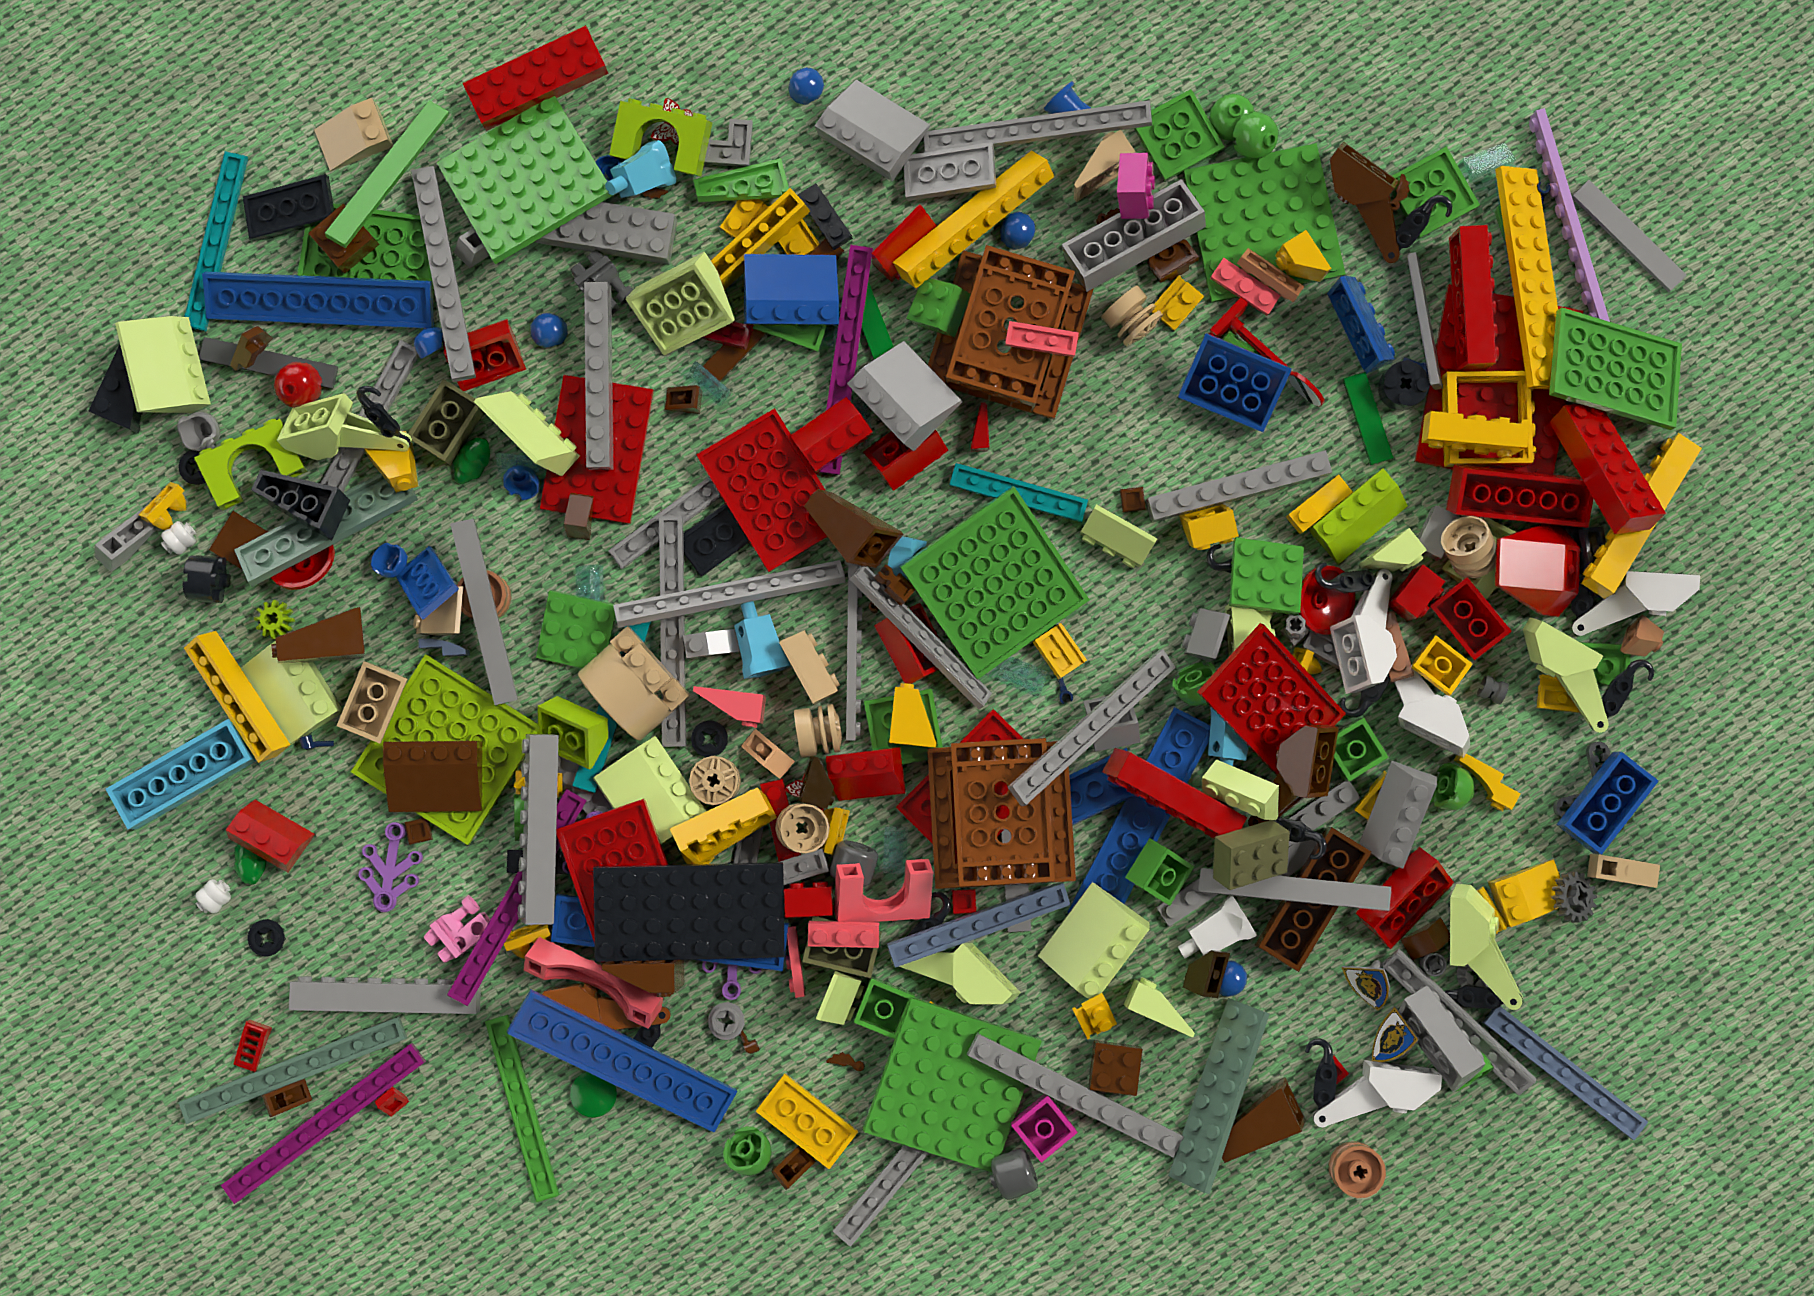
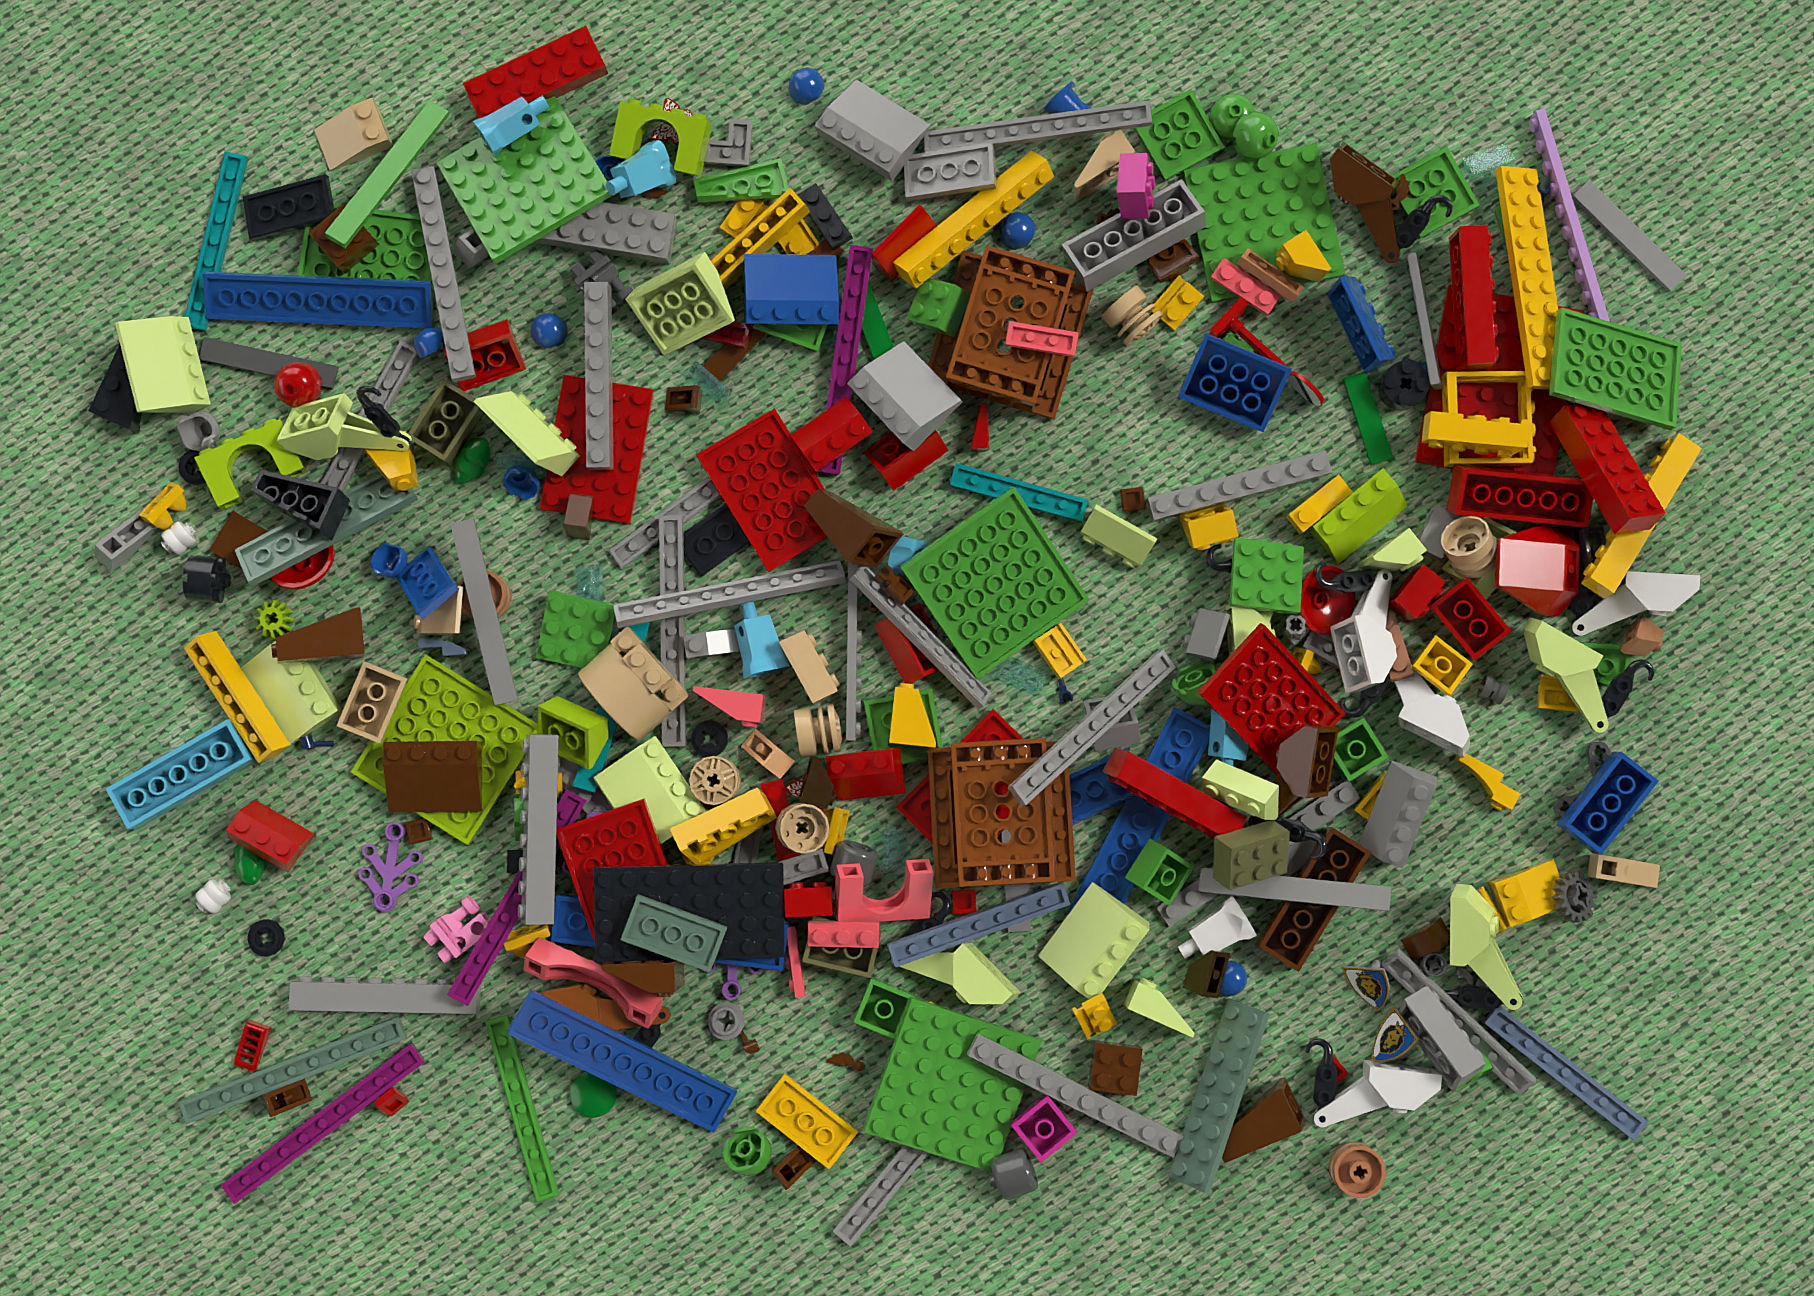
reddish brown plate [230,326,273,371] -> none
yellowish green slope [816,970,864,1025] -> none
red slope [1355,847,1454,949] -> none
bright green cylinder [1431,763,1474,811] -> none
none -> medium azure piece [473,96,549,157]
none -> sand green plate [621,894,727,972]

